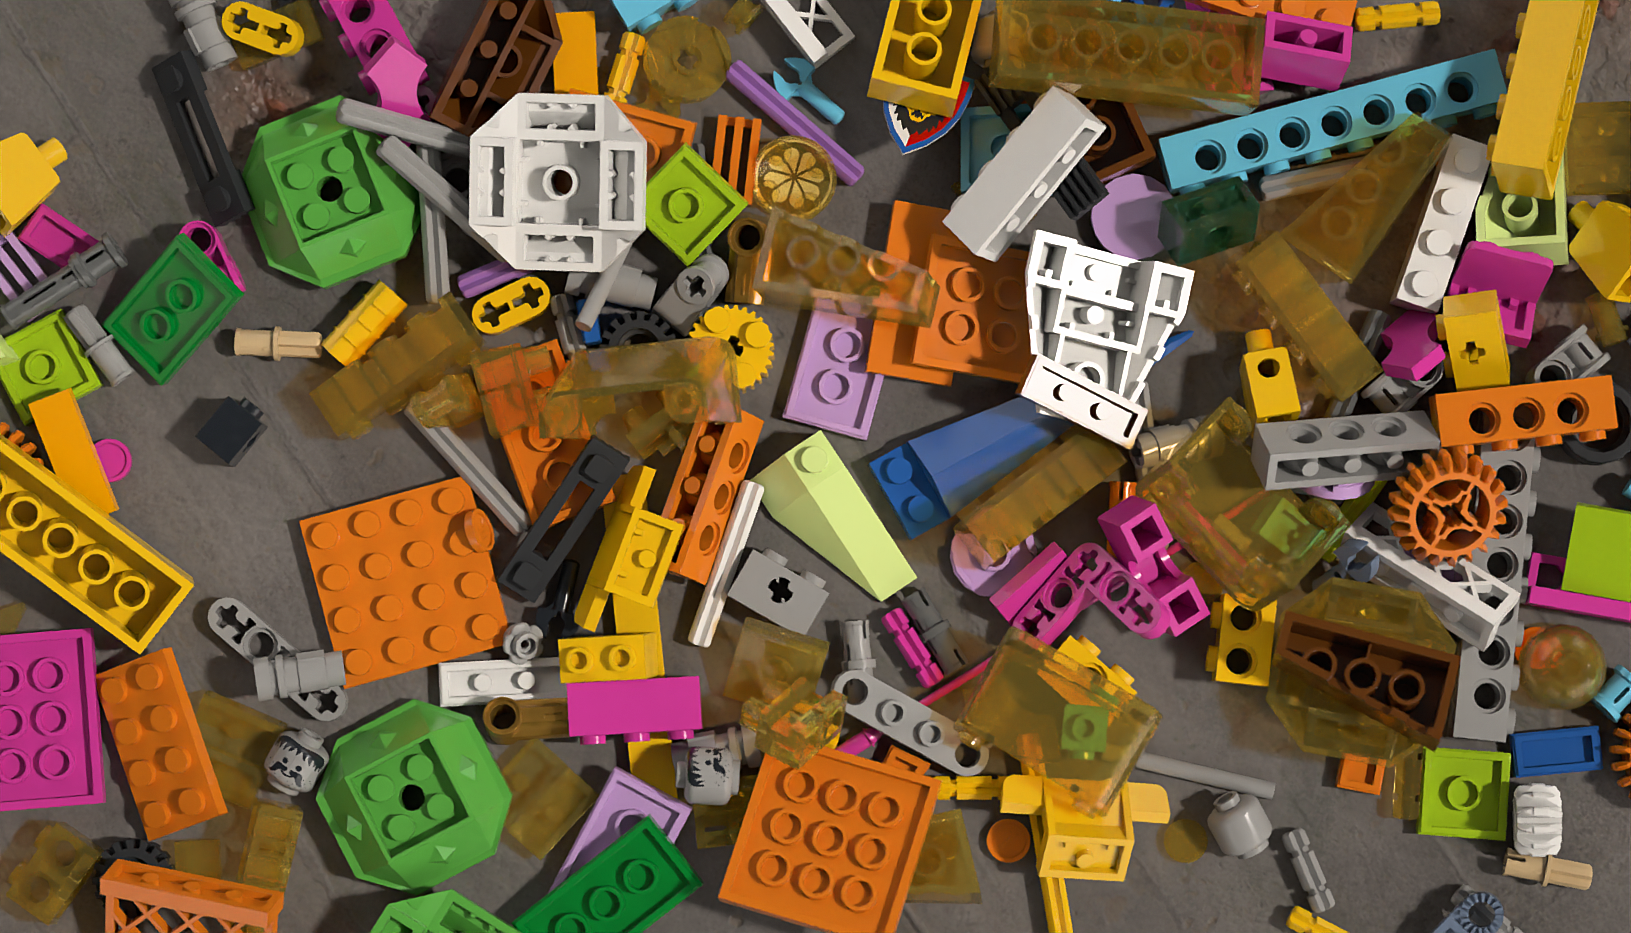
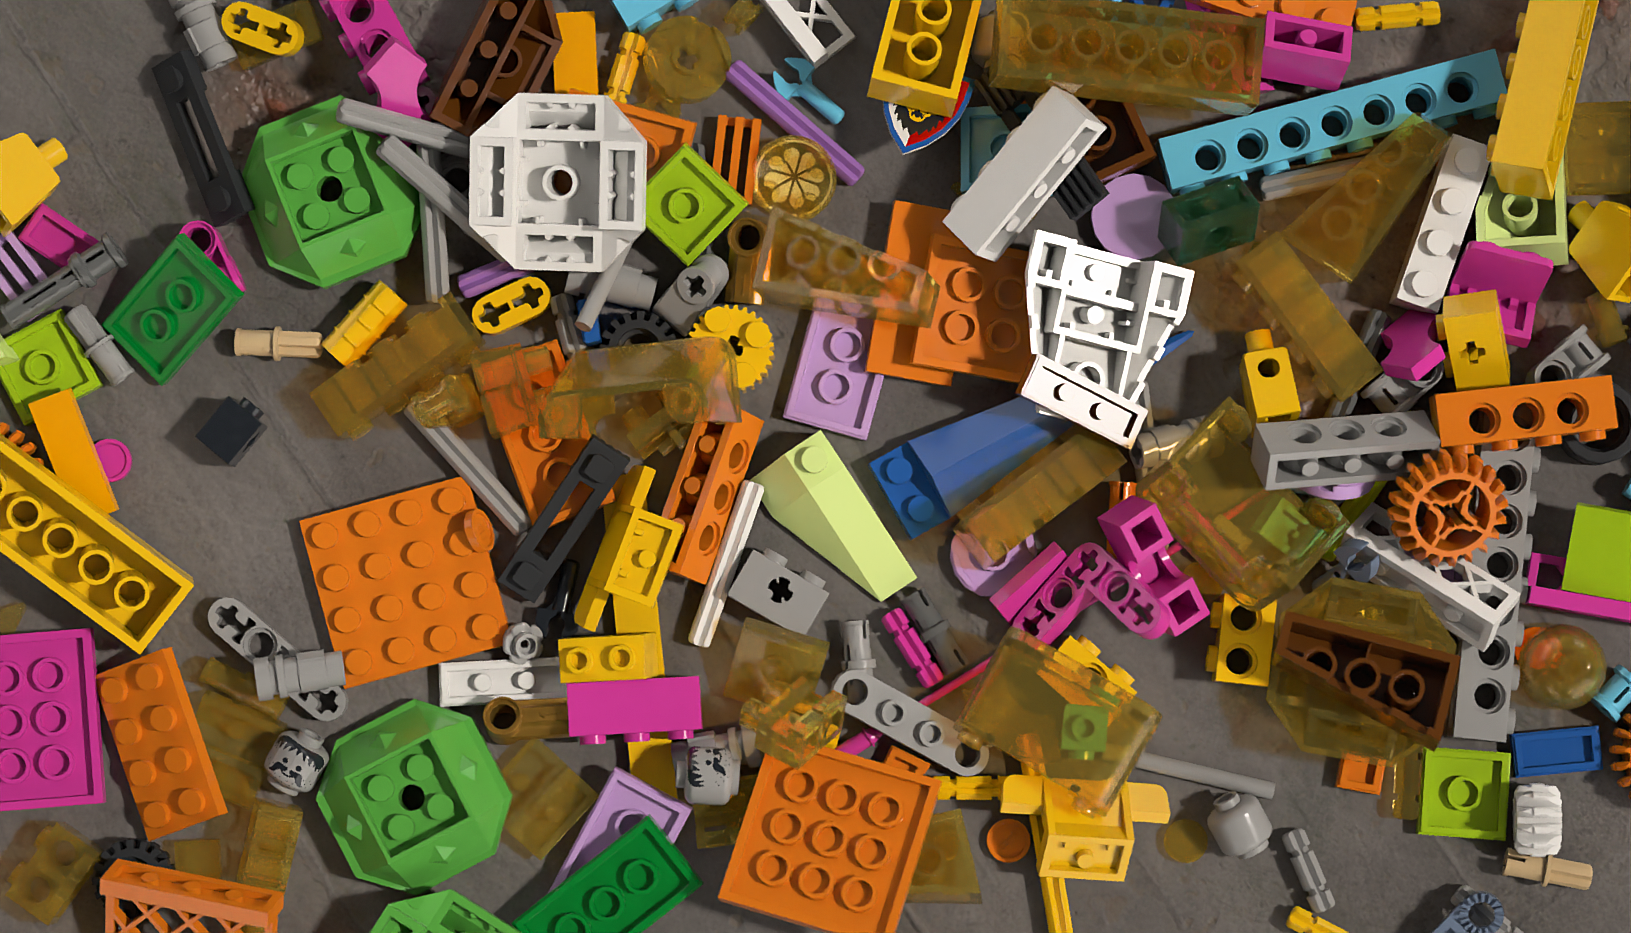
none -> clear yellow pin [199,656,290,721]

